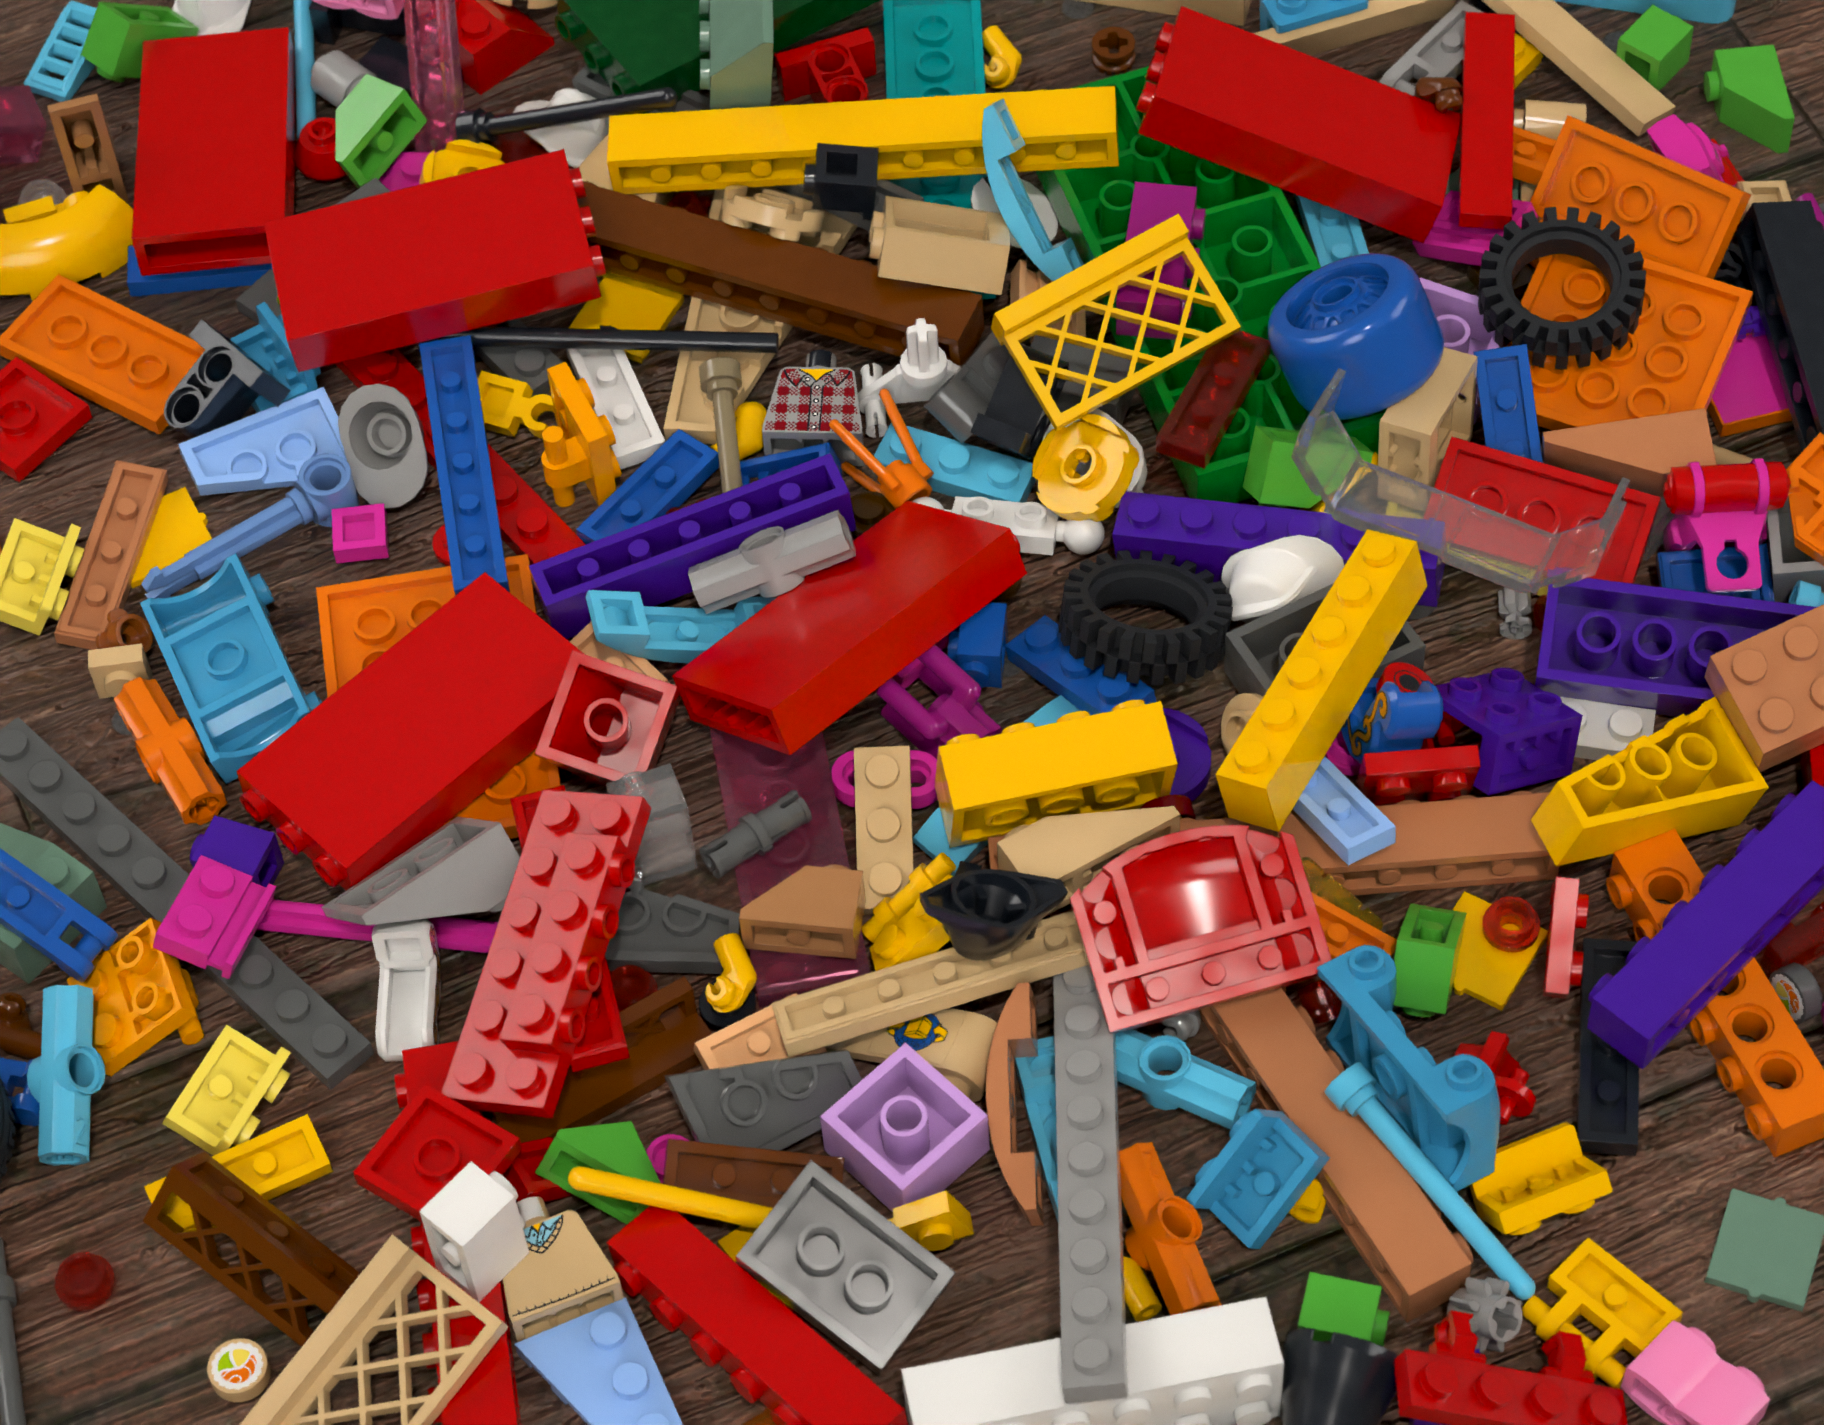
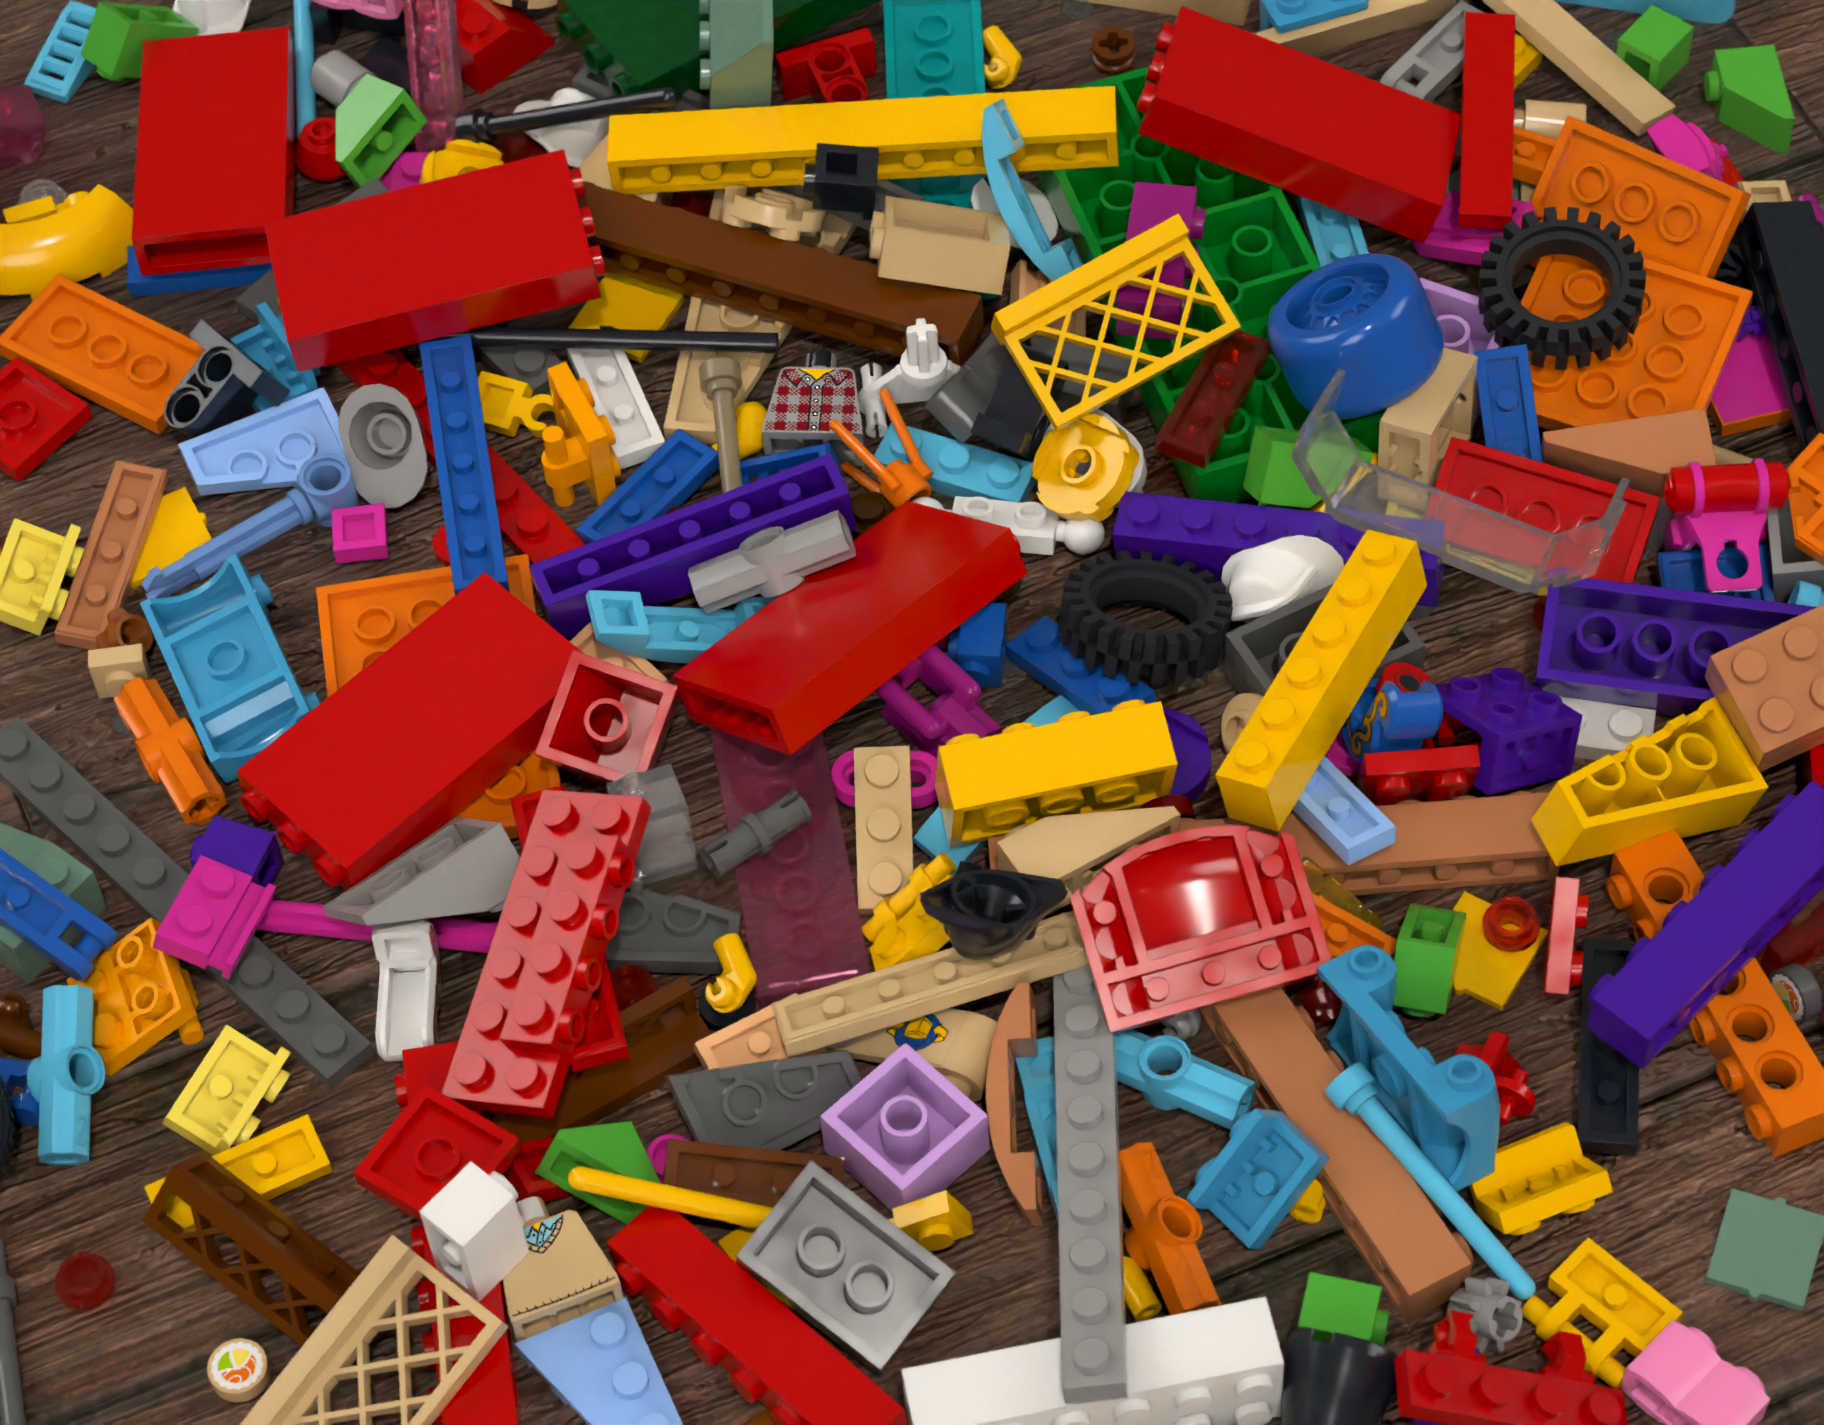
medium nougat slope [47,94,129,203] -> none
medium nougat slope [739,864,866,959] -> none
reddish brown arm [1414,77,1463,113] -> none
light grey piece [1498,581,1532,640] -> none

